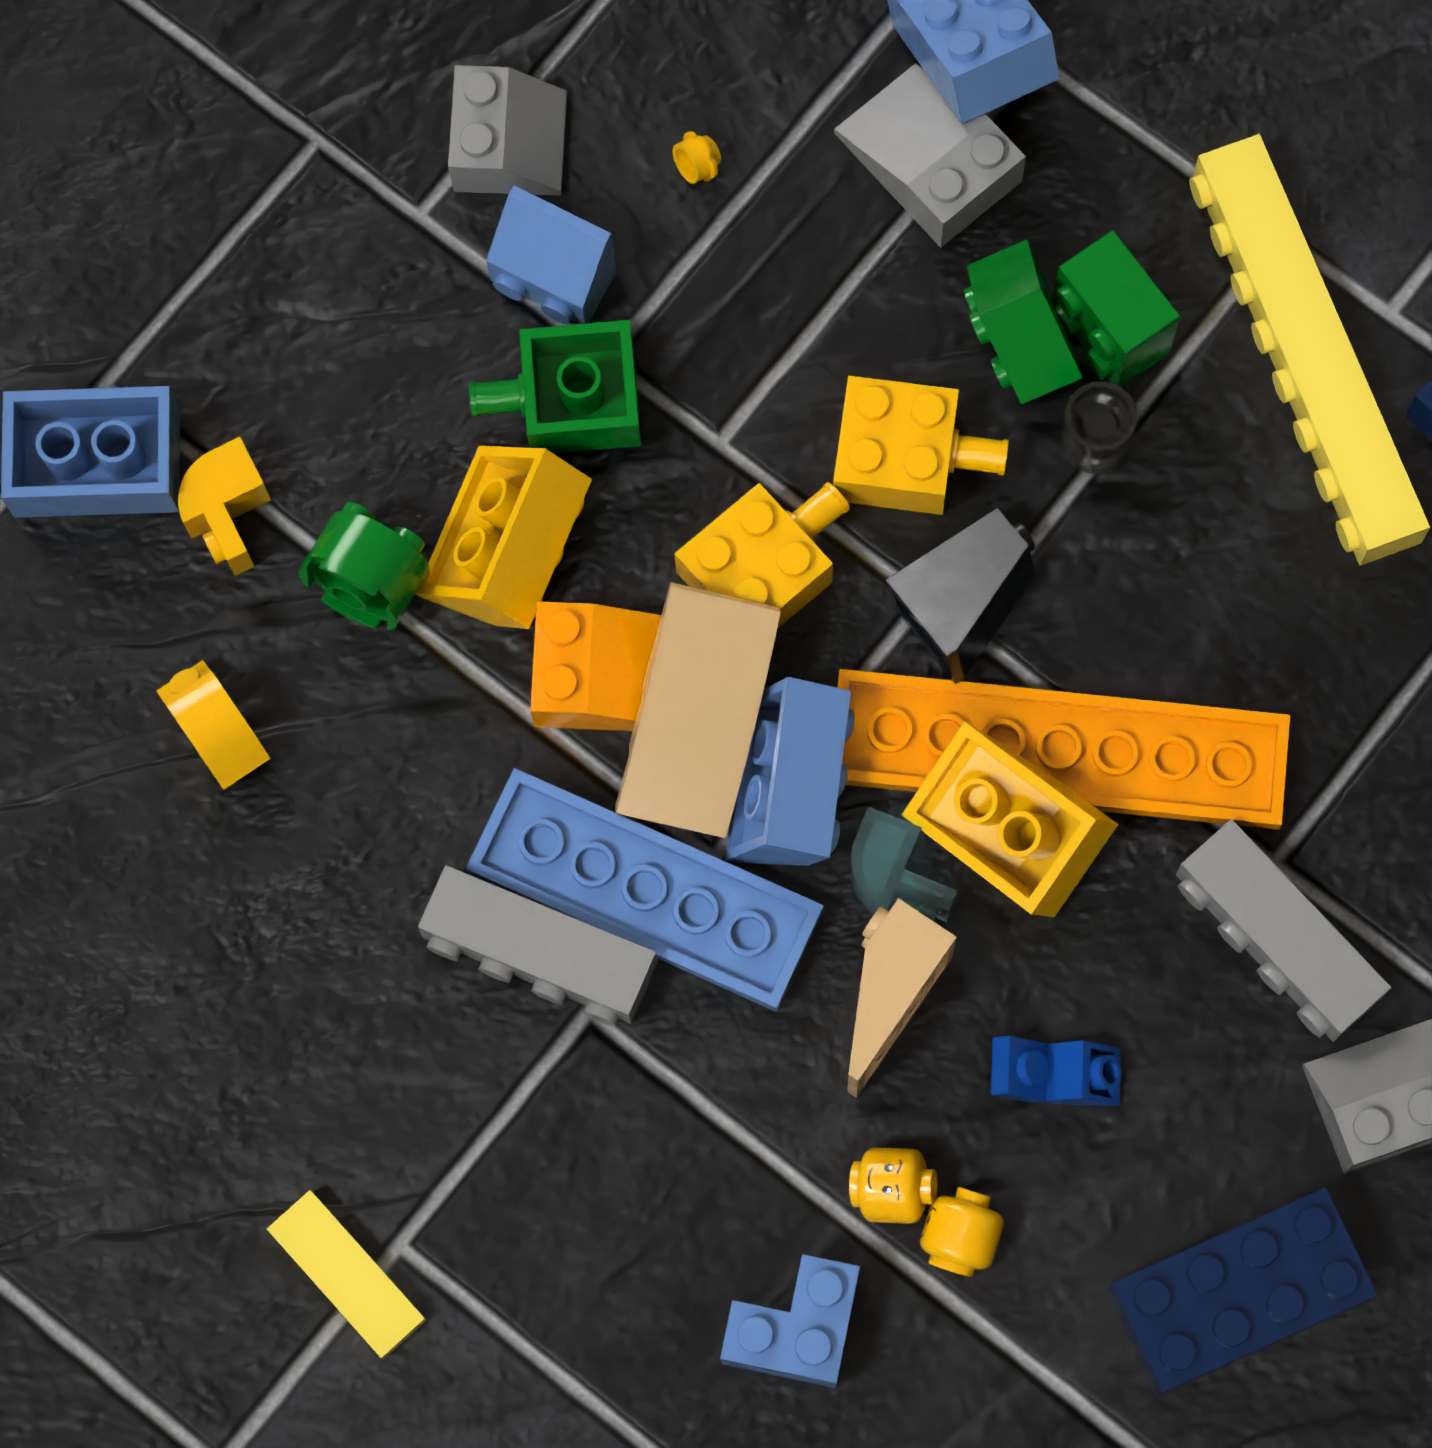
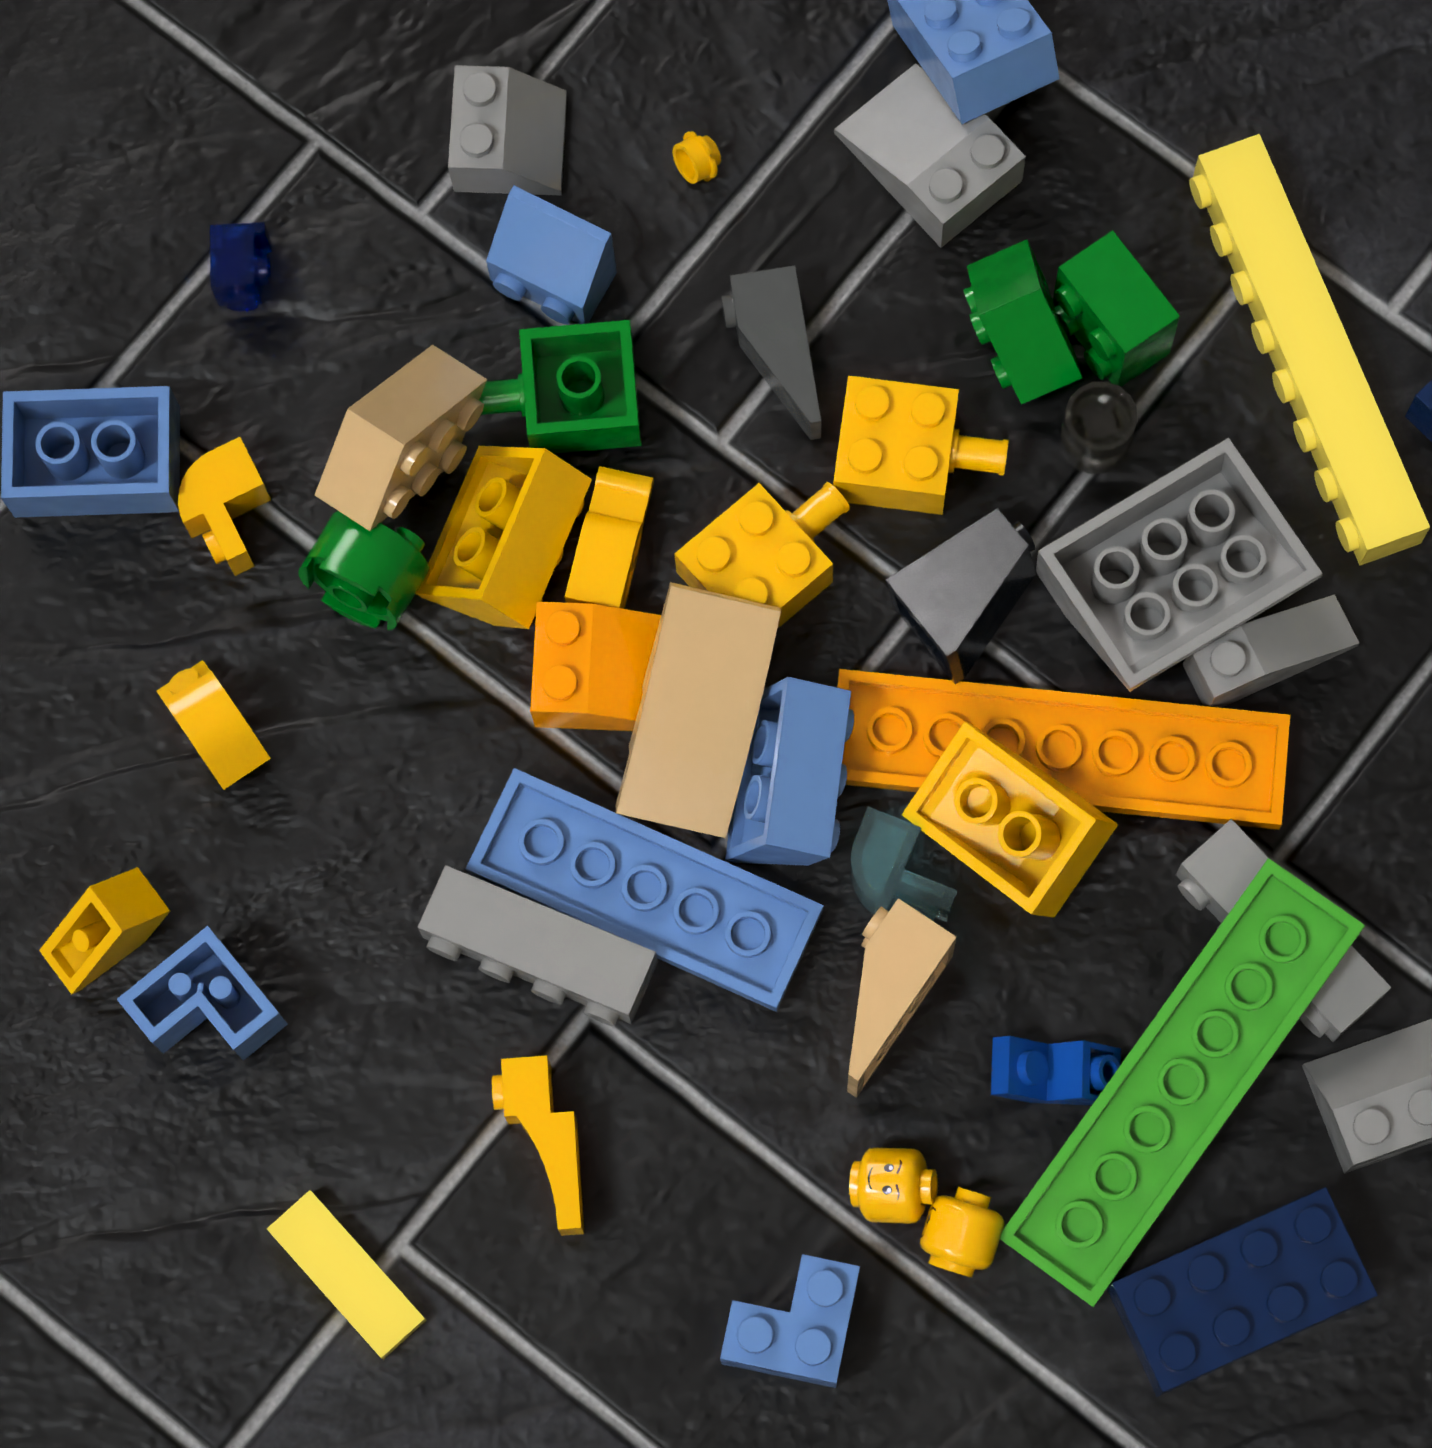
none -> yellow slope [39,867,170,995]
none -> medium blue brick [117,926,288,1061]
none -> clear blue brick [210,222,272,311]
none -> tan brick [314,345,488,531]
none -> yellow slope [492,1055,584,1236]
none -> yellow piece [565,466,654,609]
none -> dark grey slope [721,266,821,440]
none -> bright green plate [1000,858,1365,1307]
none -> light grey slope [1036,437,1323,692]
none -> light grey slope [1183,594,1360,708]

